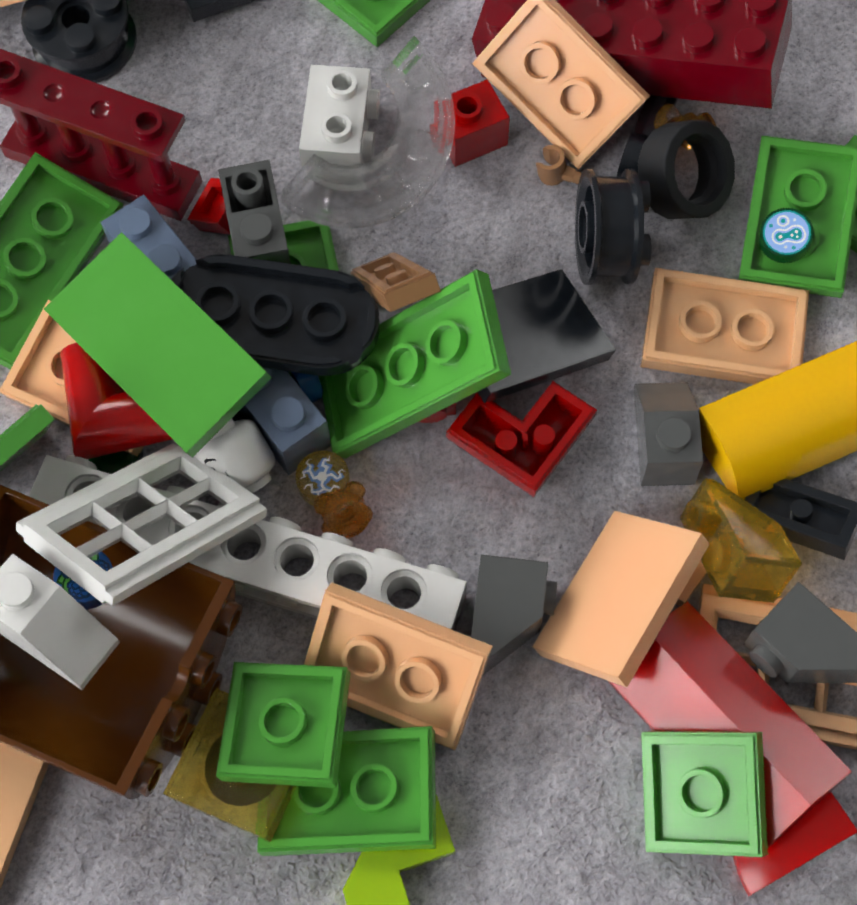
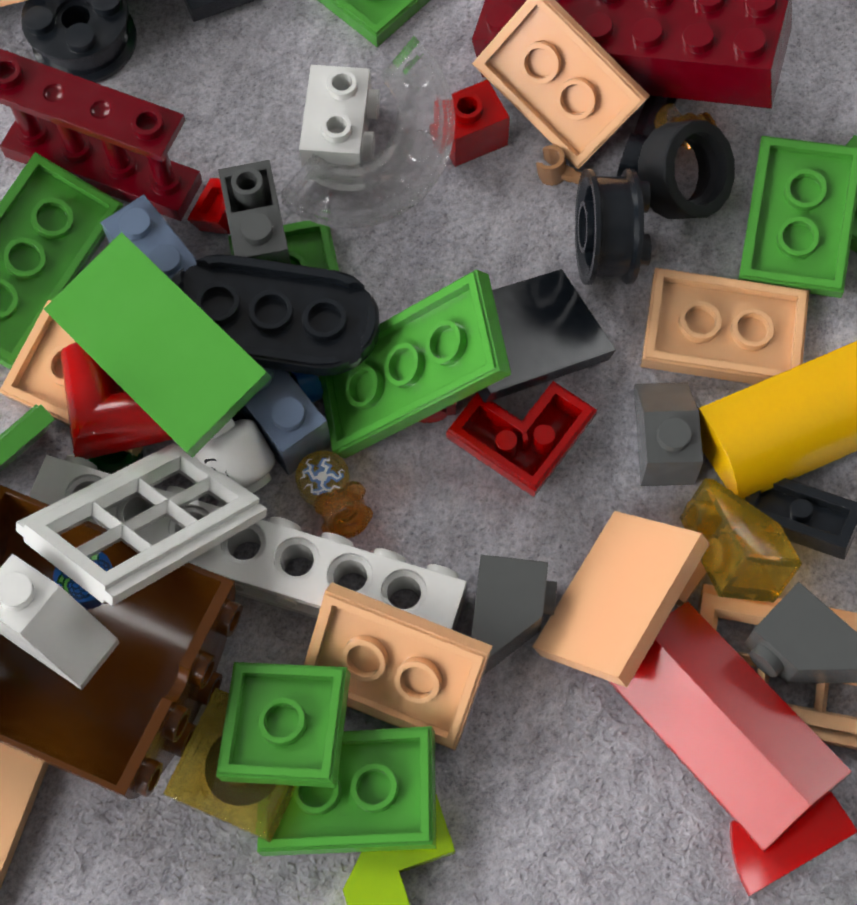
medium nougat tile [350,252,441,312] -> none
tile [641,731,768,857] -> none
tile [759,208,814,263] -> none

